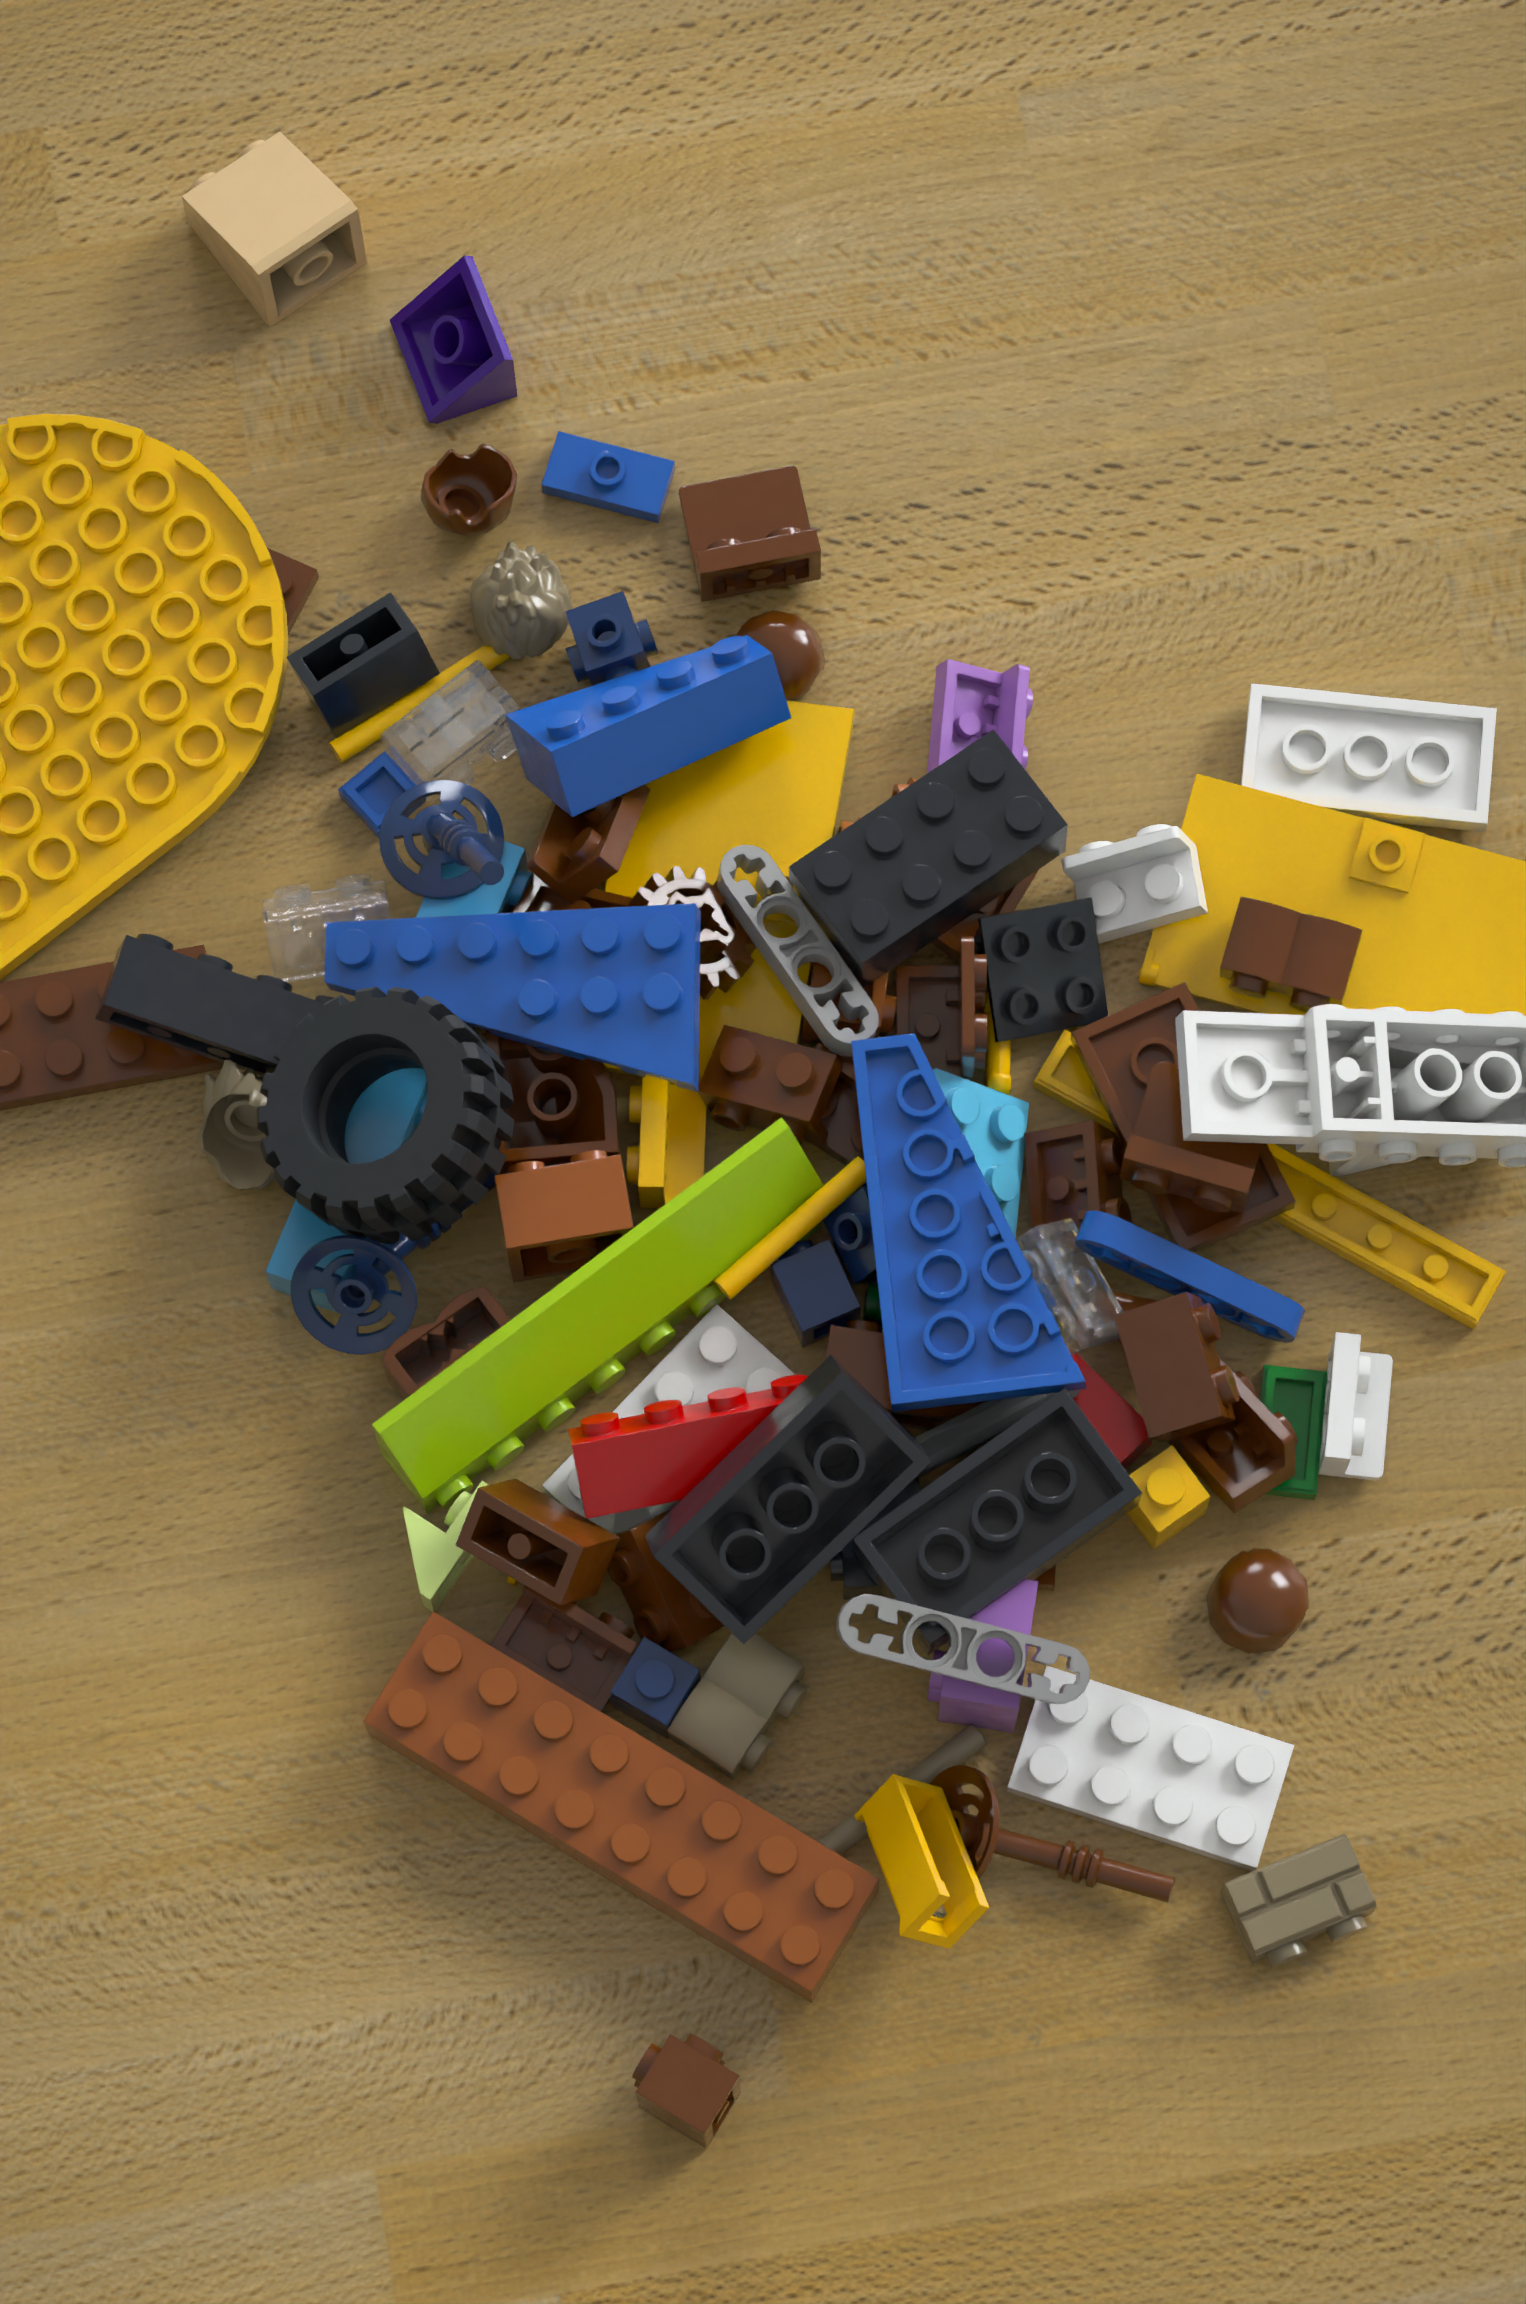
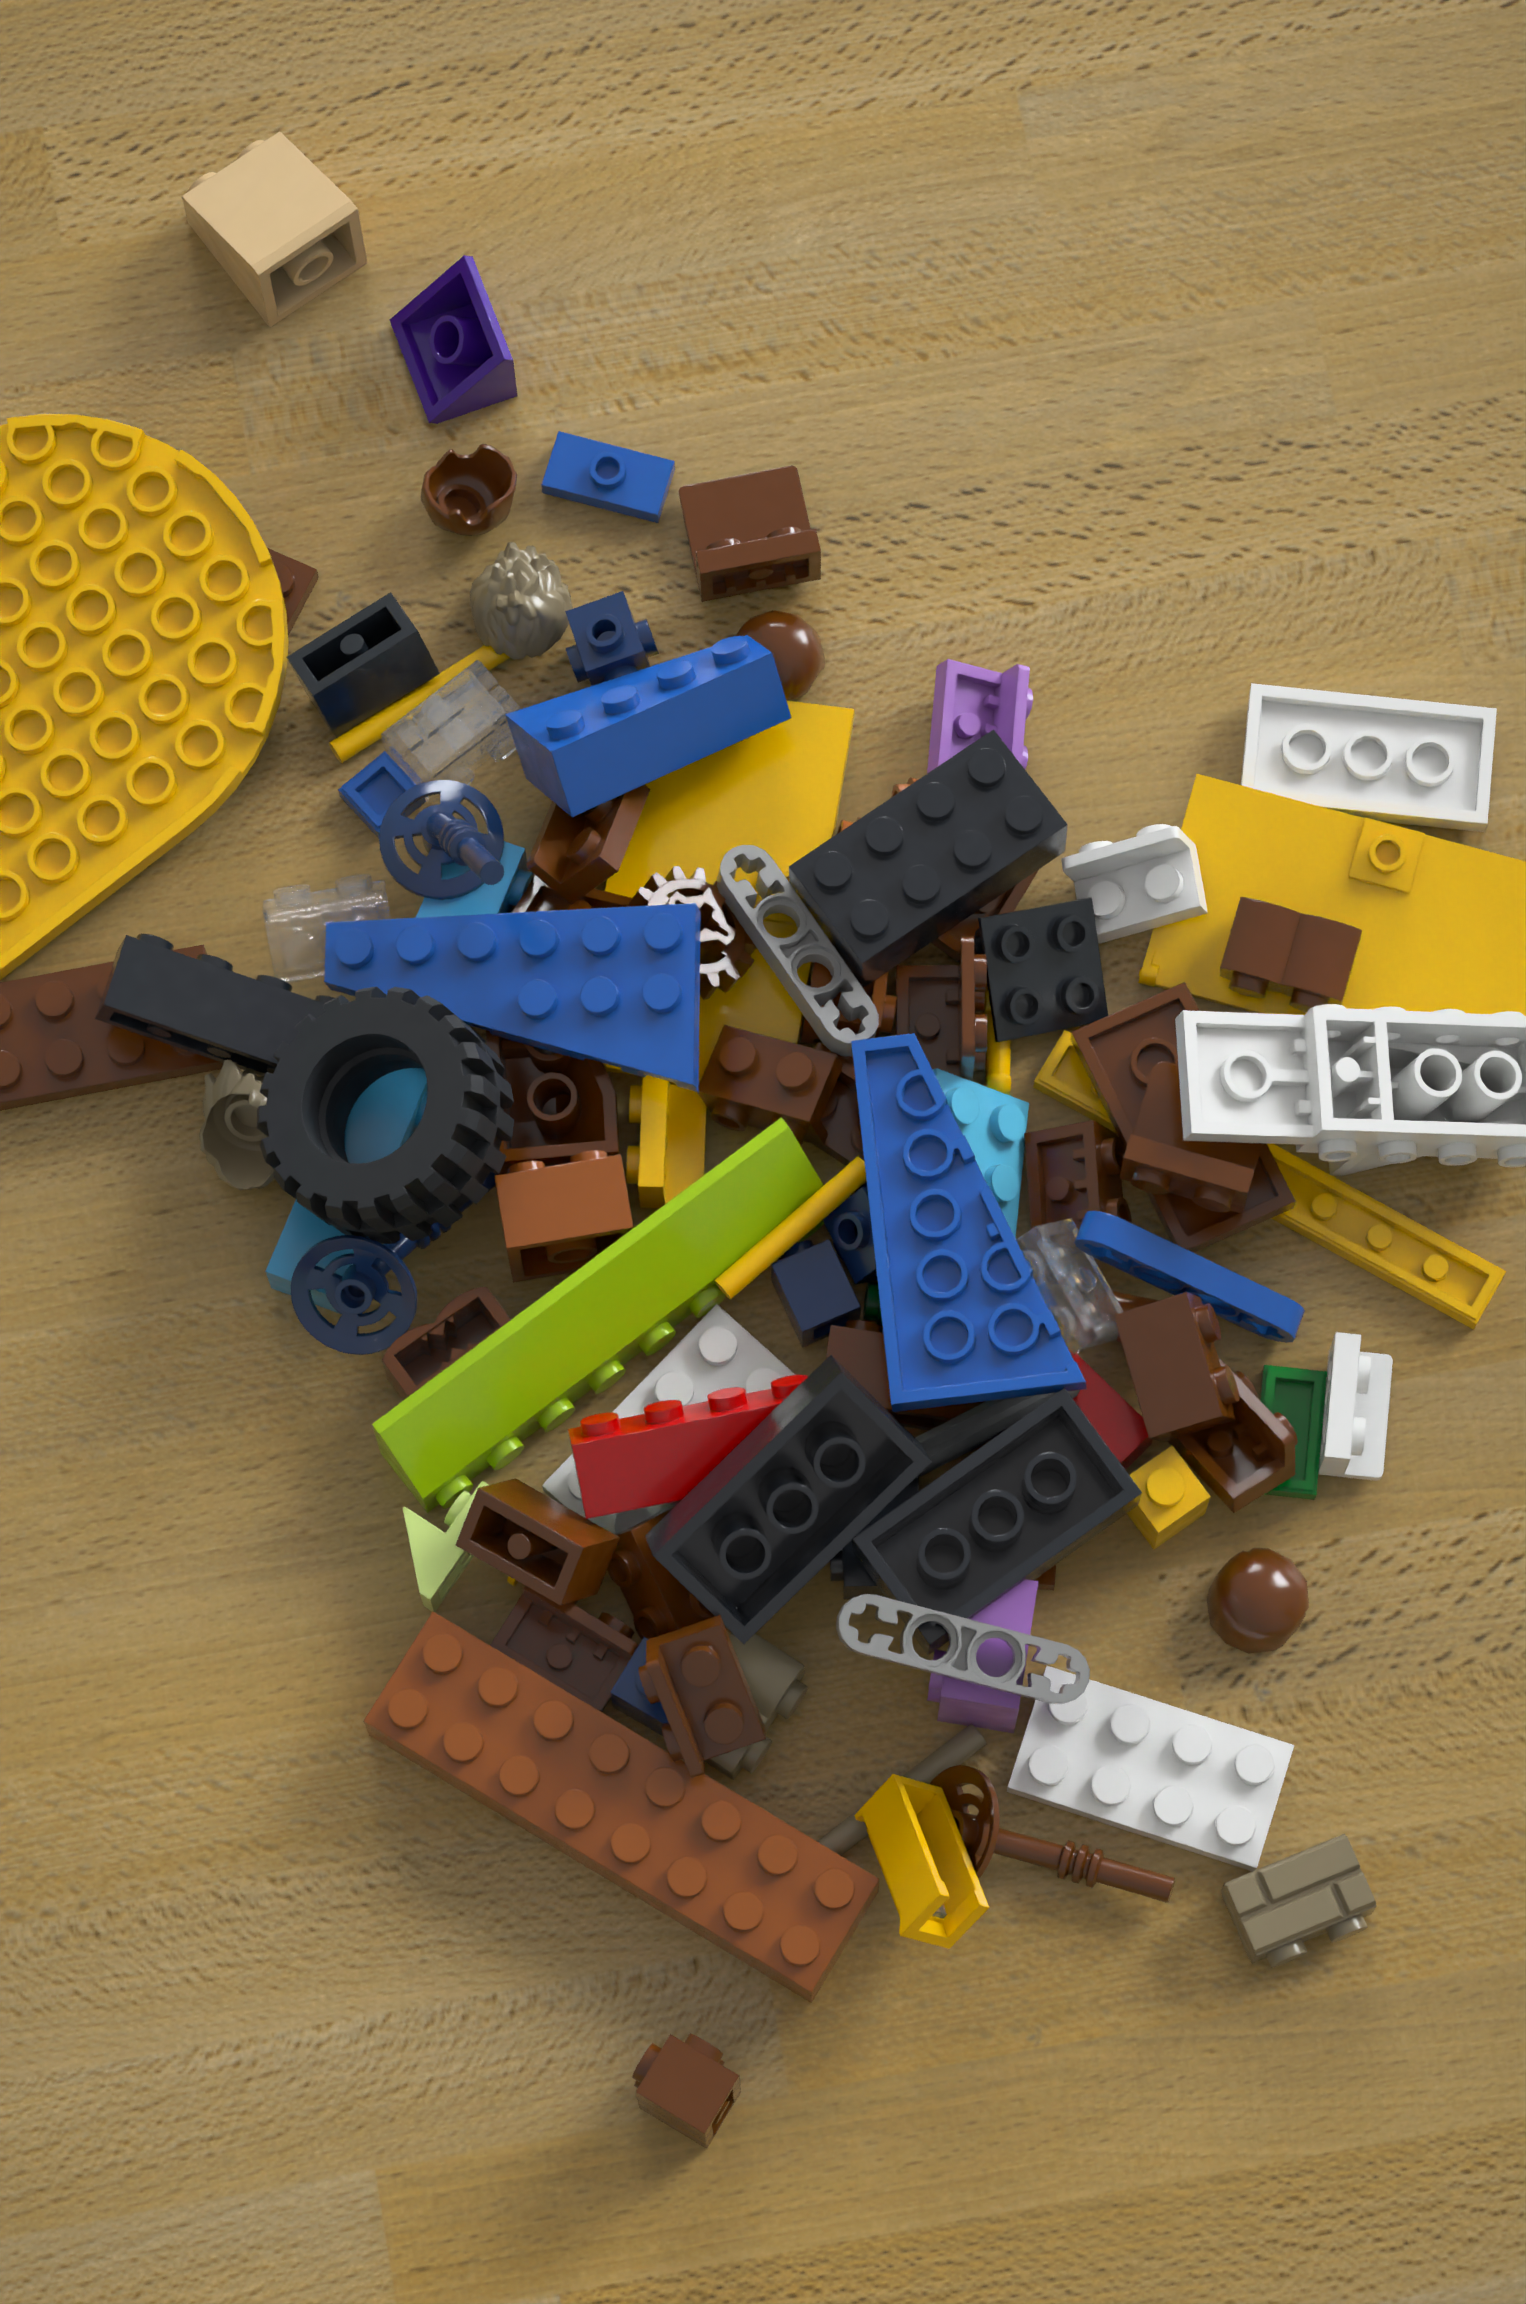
none -> reddish brown bracket [638,1615,766,1778]

